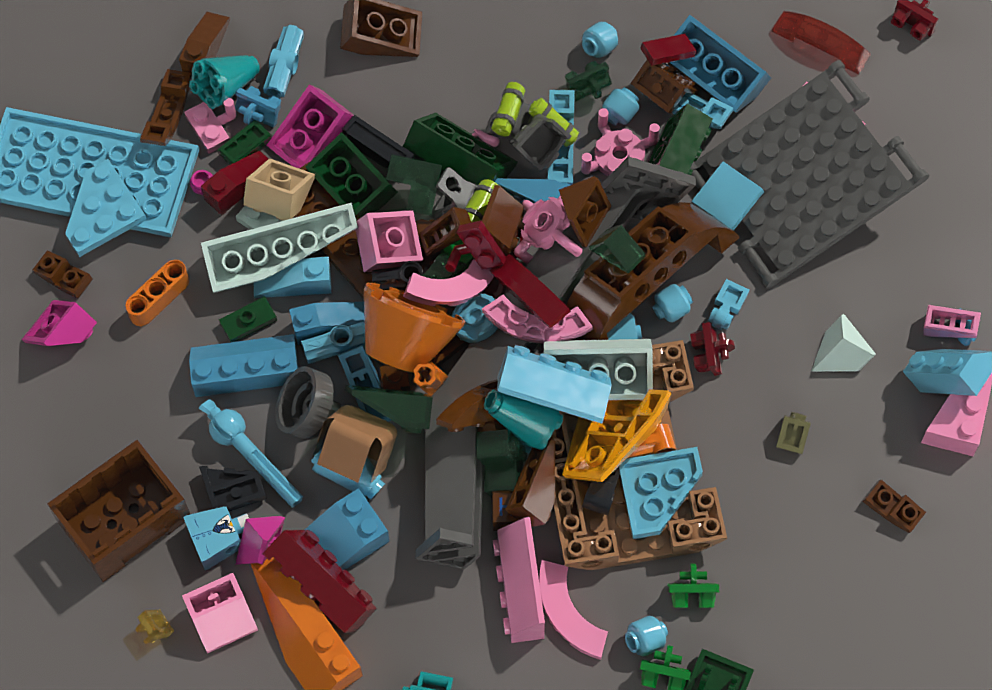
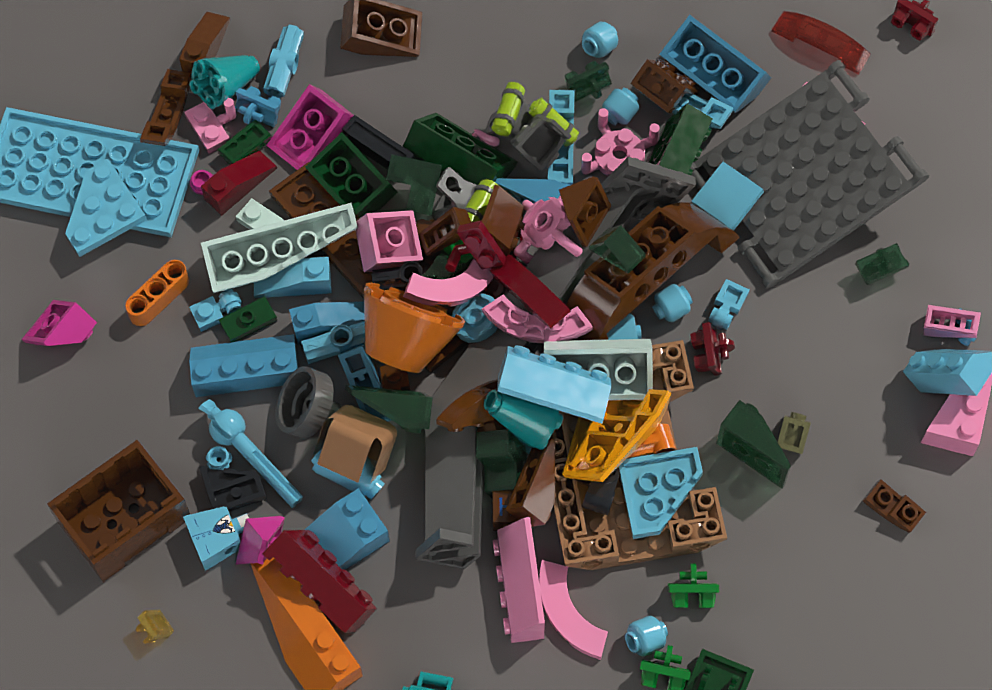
reddish brown slope [32,250,93,299] -> none
bright pink slope [182,573,258,654] -> none
tan slope [243,158,315,220] -> none
orange piece [413,362,448,397] -> none
dark red tile [640,34,696,66] -> none
light aqua slope [811,314,876,372] -> none
none -> medium azure plate [189,289,242,332]
none -> medium azure plate [206,446,232,470]
none -> clear green slope [716,400,791,489]
none -> clear green hips [855,243,909,285]

